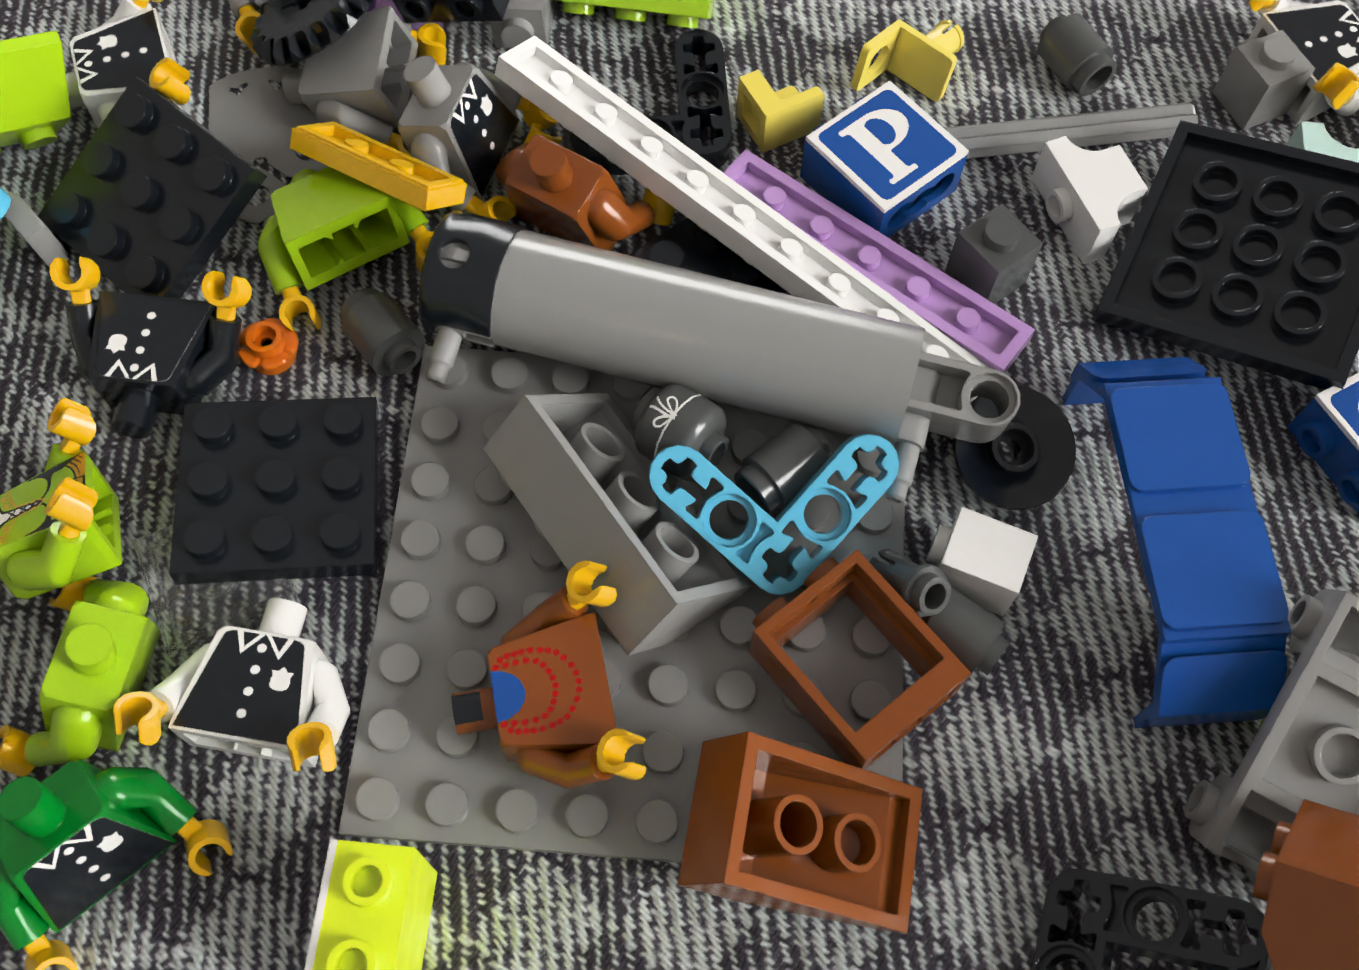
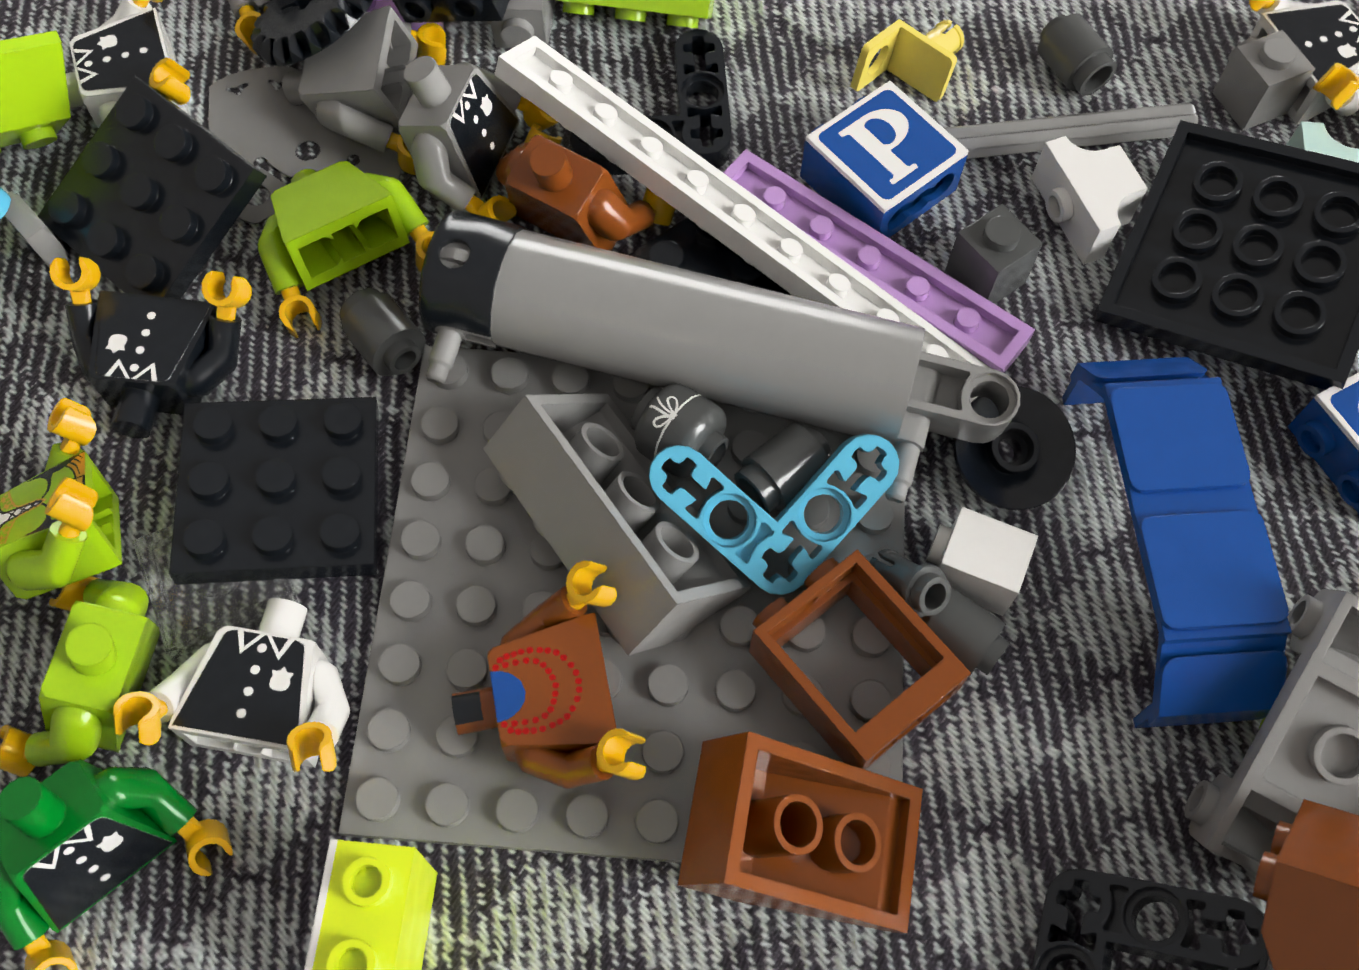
orange plate [238,318,299,375] -> none
yellow tile [290,121,467,212] -> none
light yellow panel [736,69,825,153] -> none

